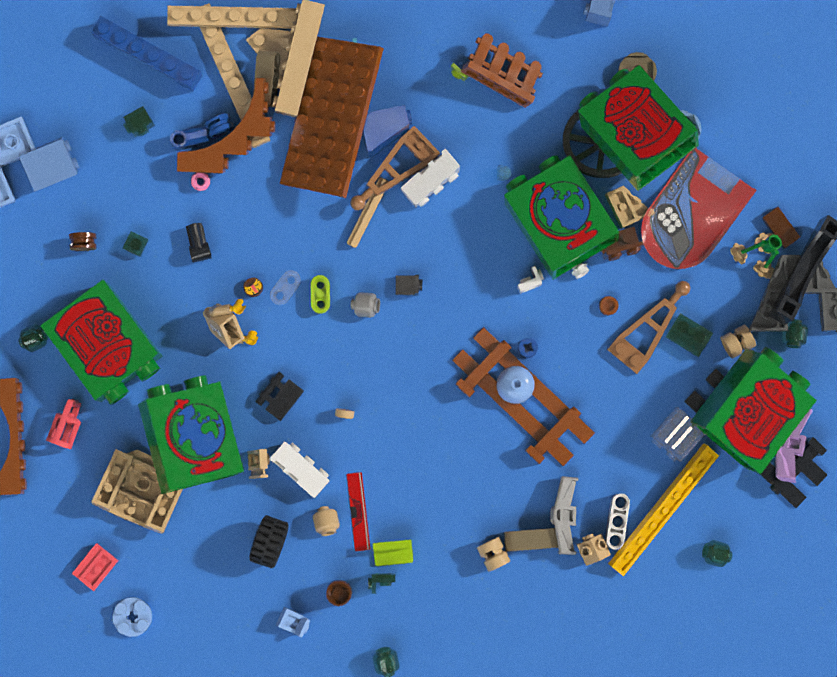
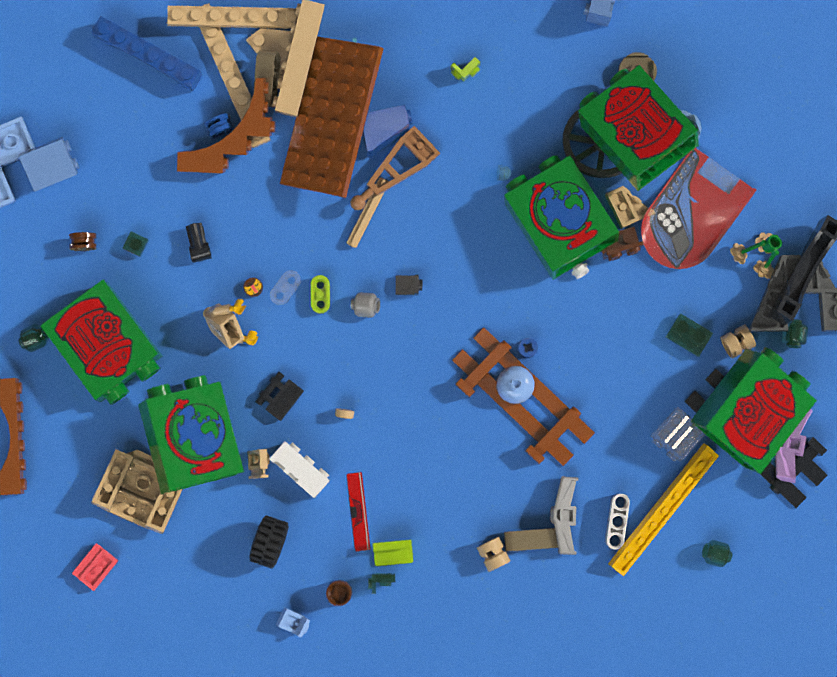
coral piece [46,399,81,449] -> none
light blue plate [113,597,152,637] -> none
clear green brick [123,106,155,137] -> none
blue piece [170,126,209,150] -> none
bright pink plate [191,172,210,191] -> none
tan head [313,506,340,536] -> none
head [372,647,400,677] -> none
white wedge [401,148,460,208] -> none
dark orange fence [460,33,543,108] -> none
white bracket [517,266,544,294] -> none
tan brick [577,533,611,566] -> none
dark orange tile [599,296,619,316] -> none
medium nougat plate [607,281,691,374] -> none
reddish brown tile [762,207,801,249] -> none

